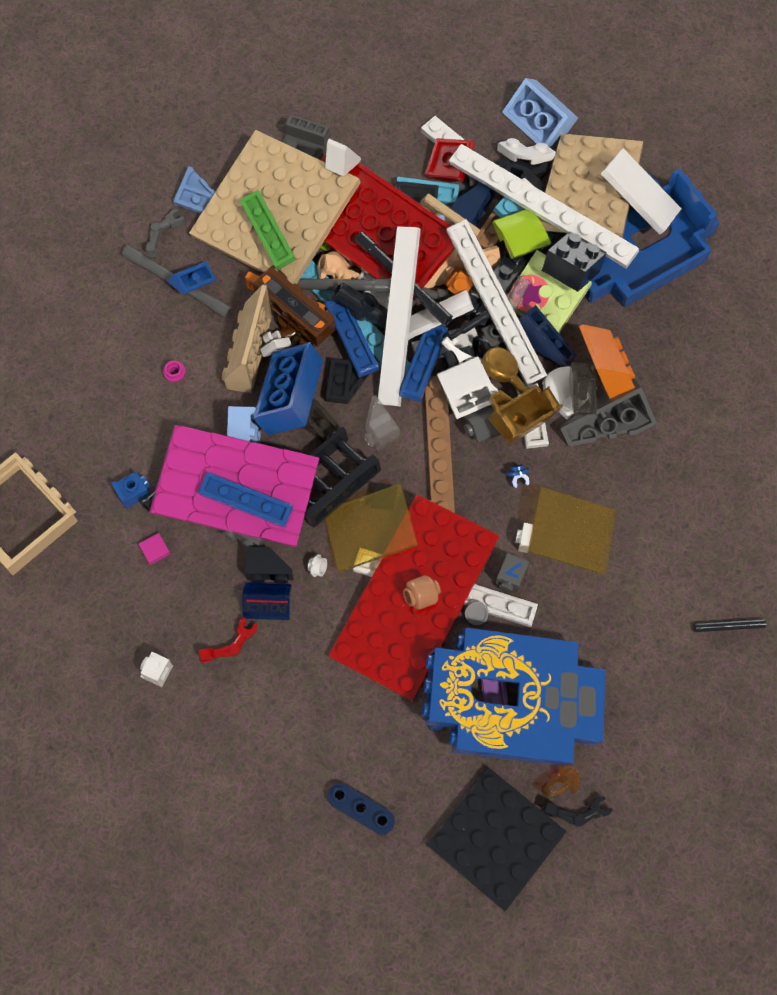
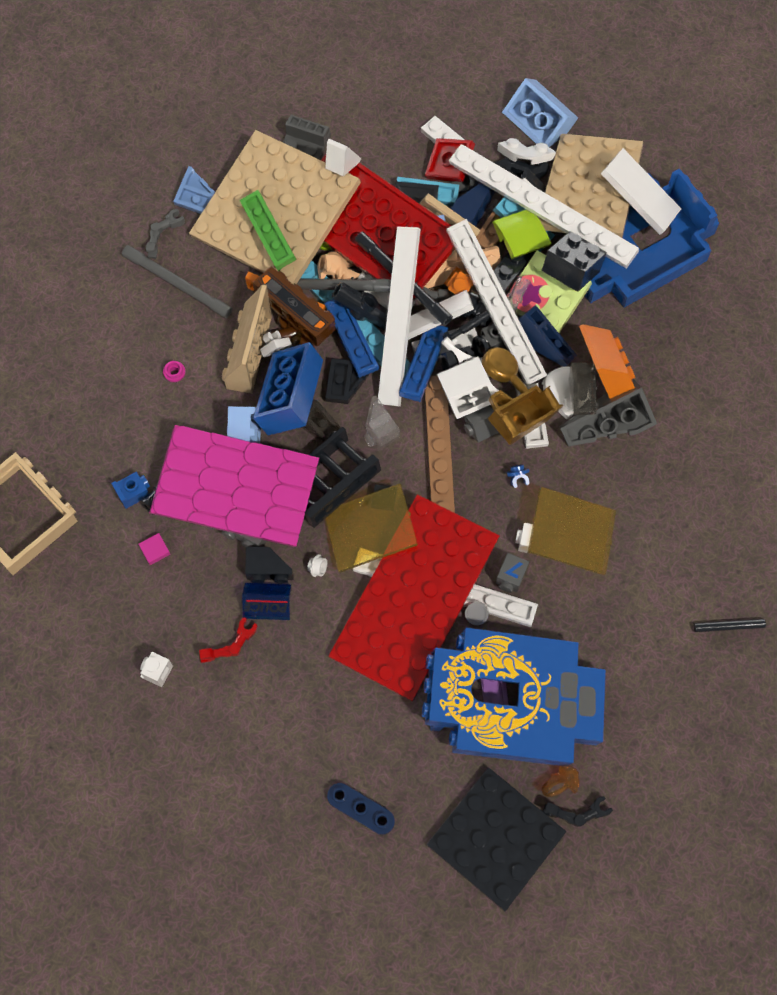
blue slope [168,261,216,295] -> none
blue tile [198,472,294,528] -> none
nougat head [403,575,441,610] -> none

